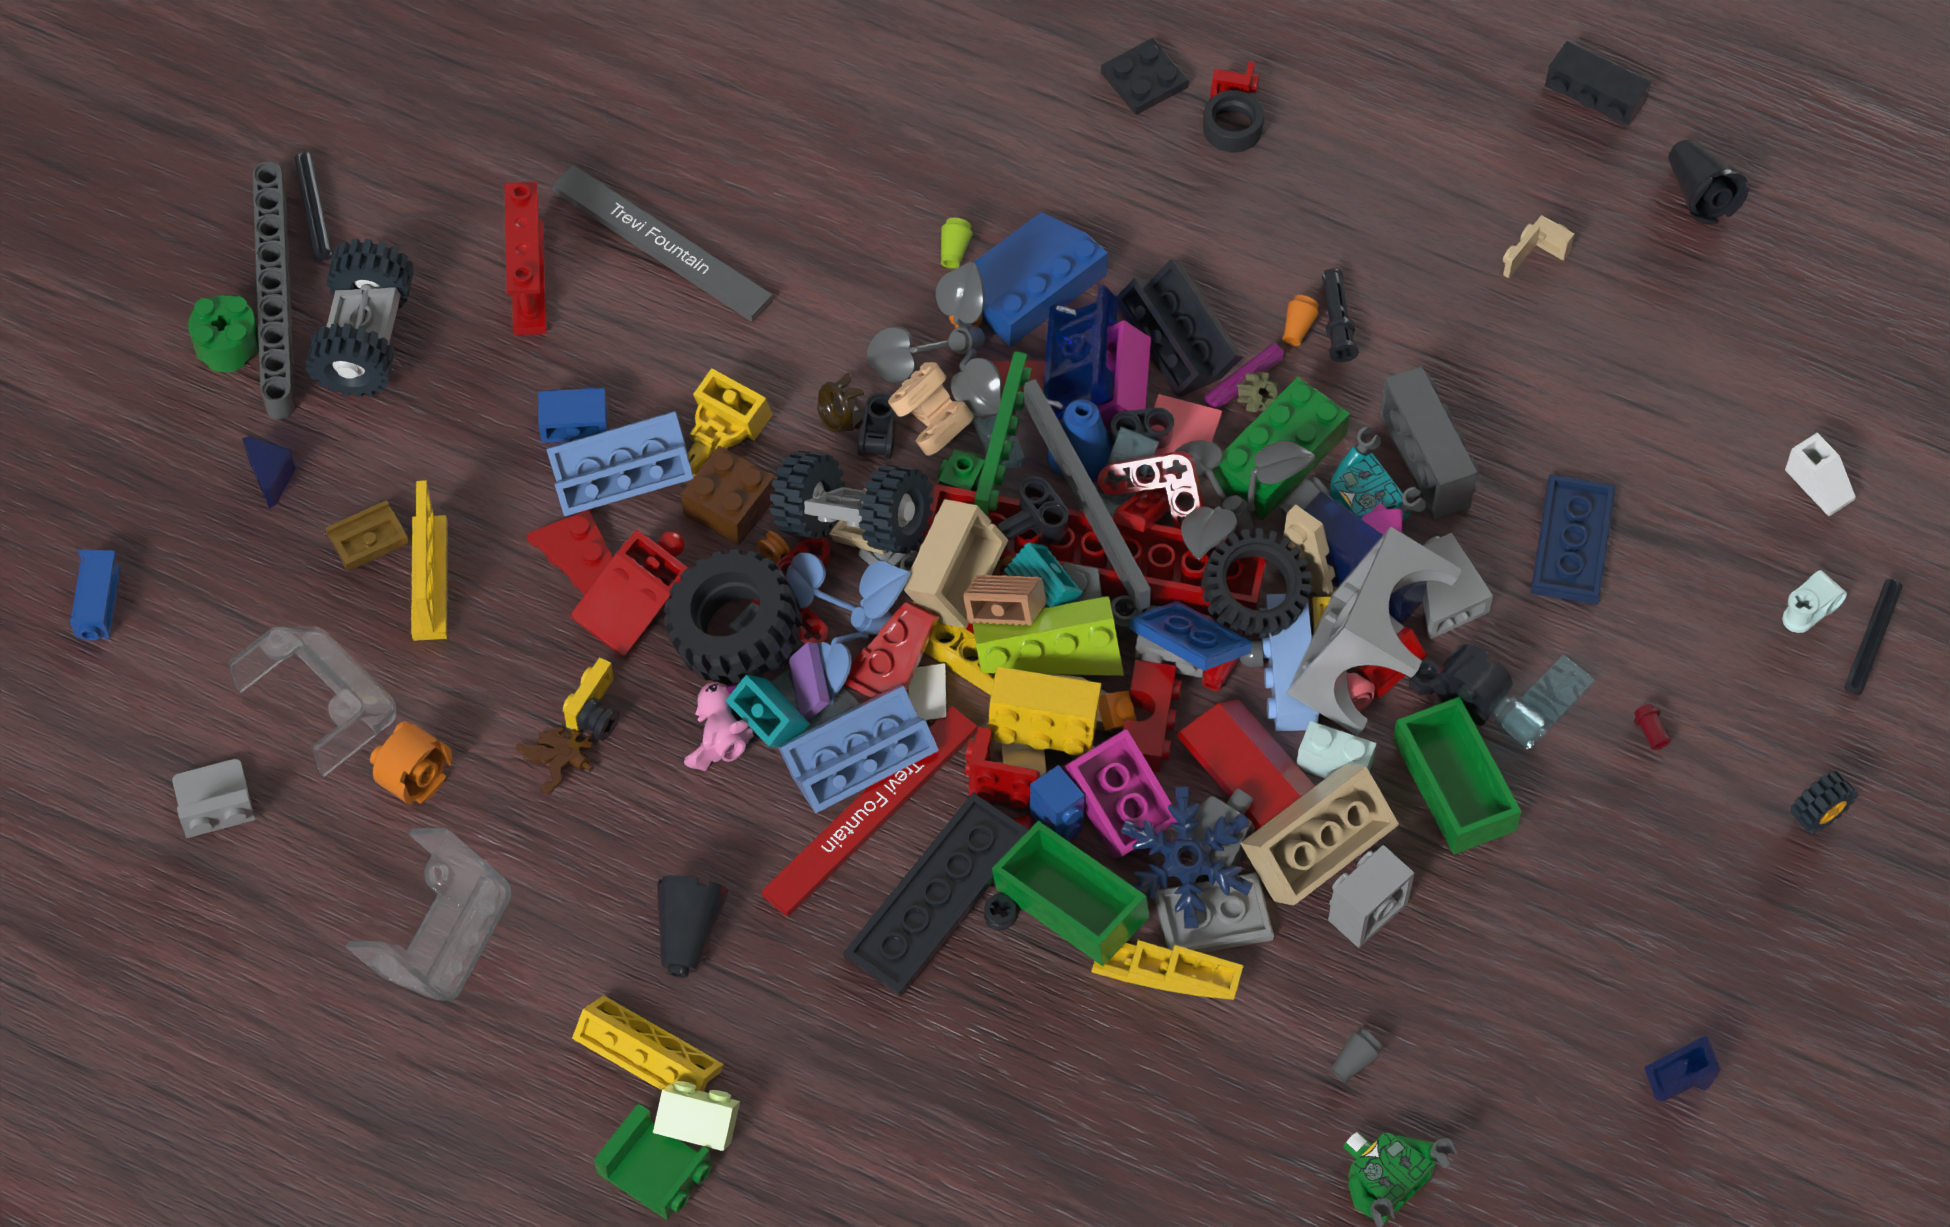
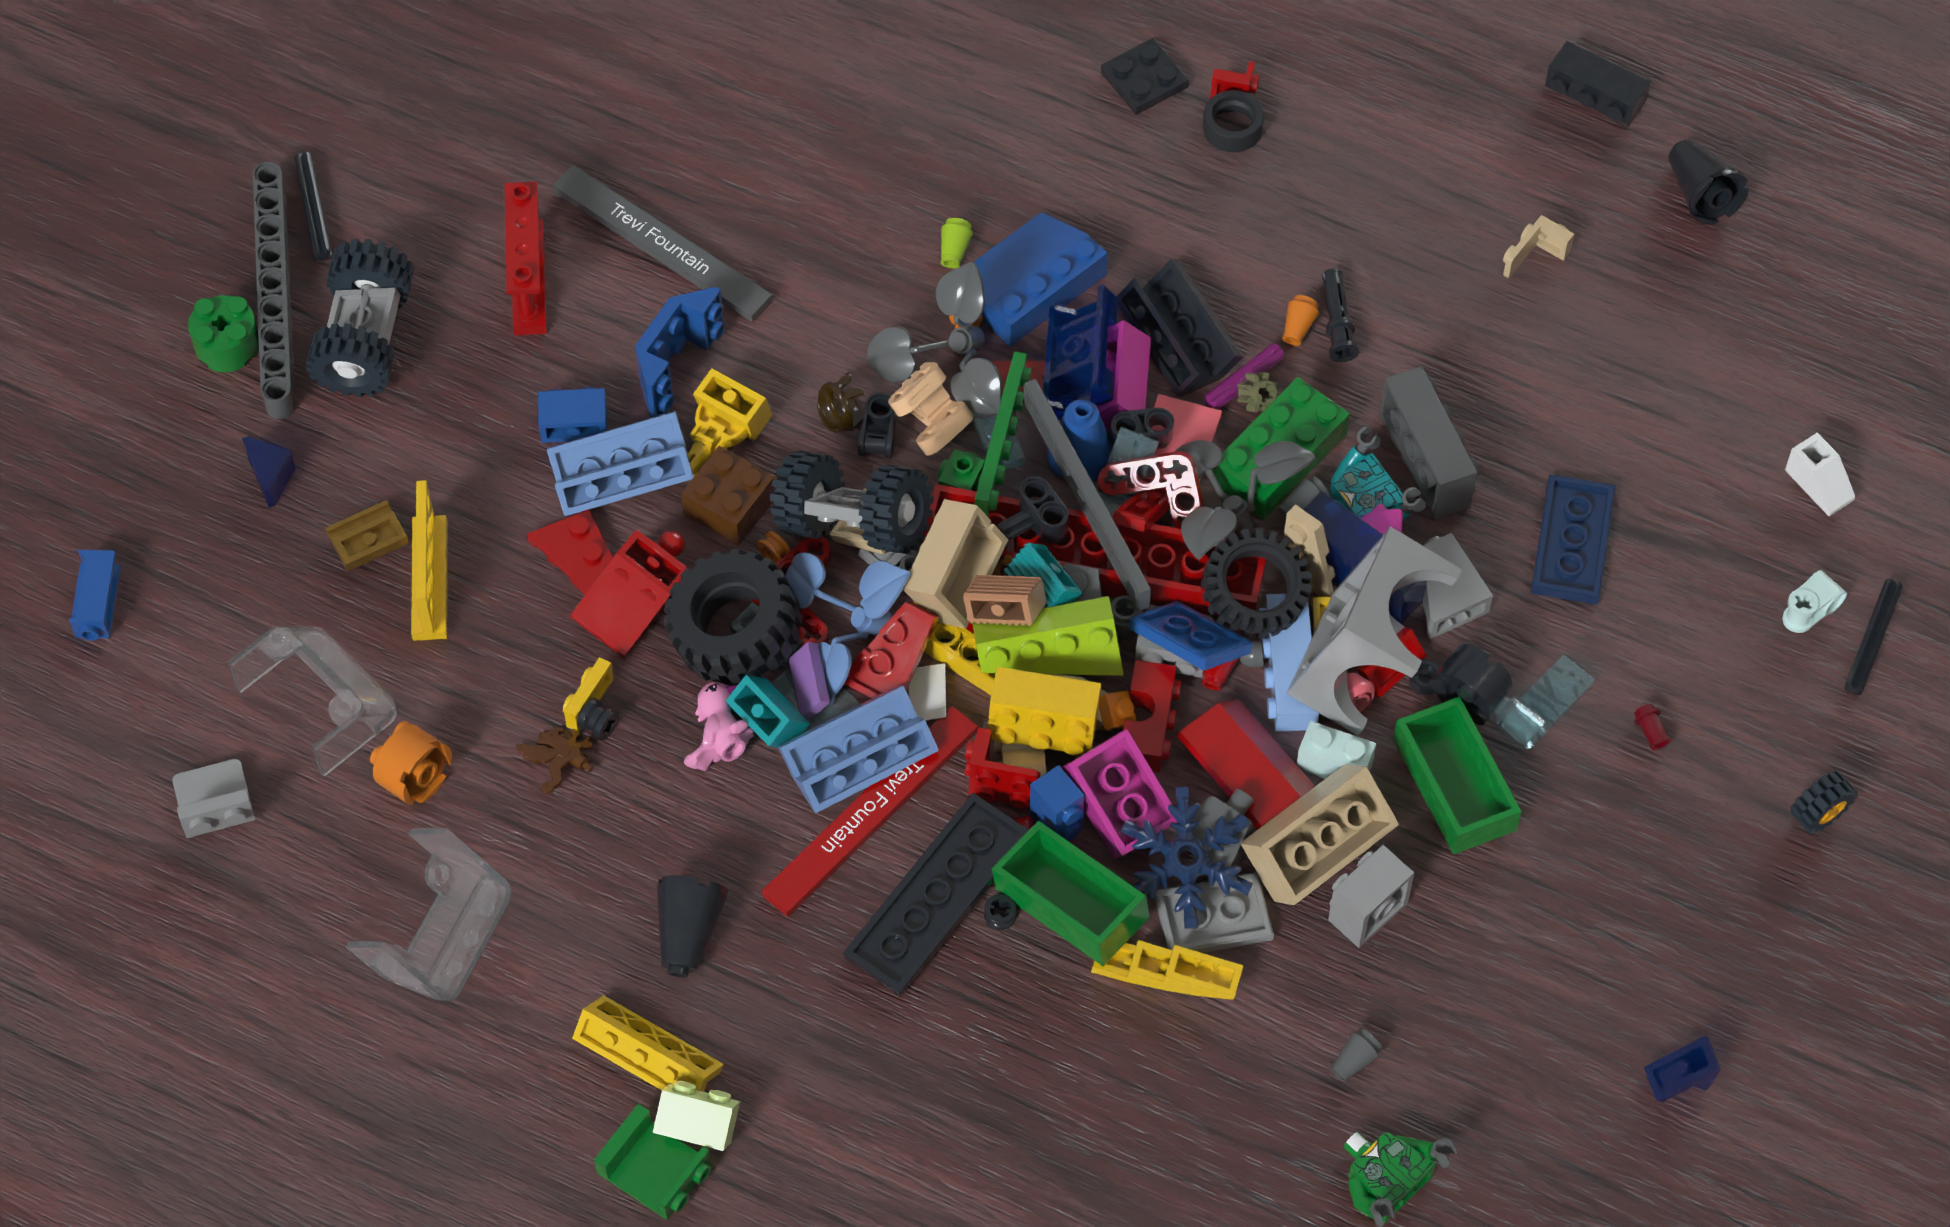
none -> blue slope [635,287,725,418]

